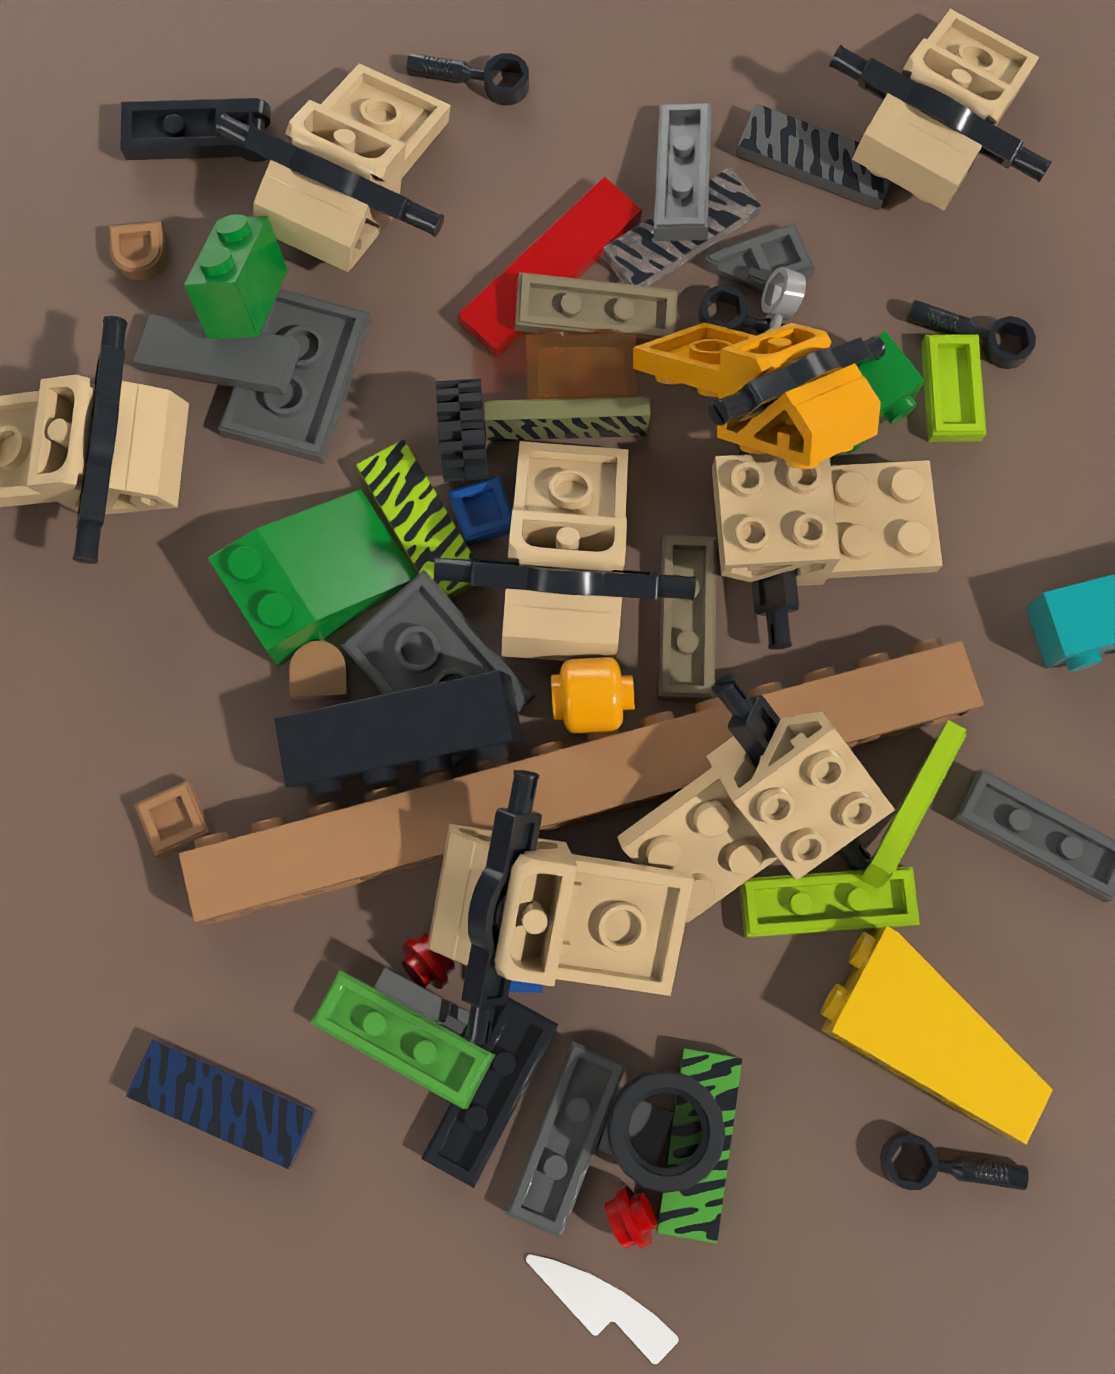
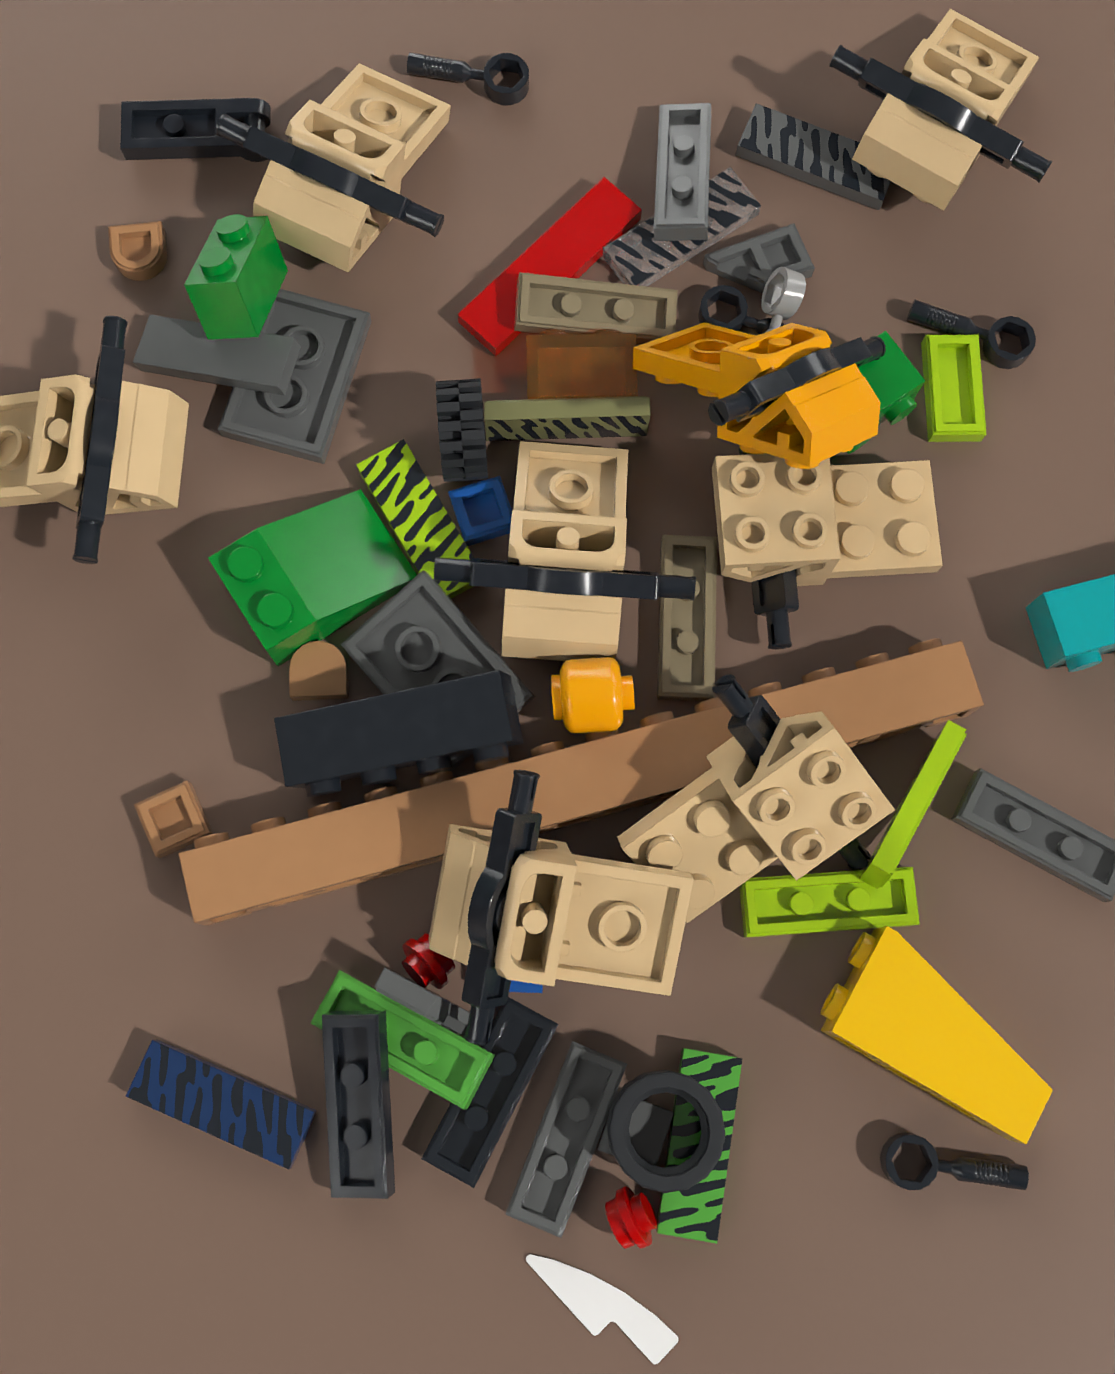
none -> black tile [322,1010,395,1199]

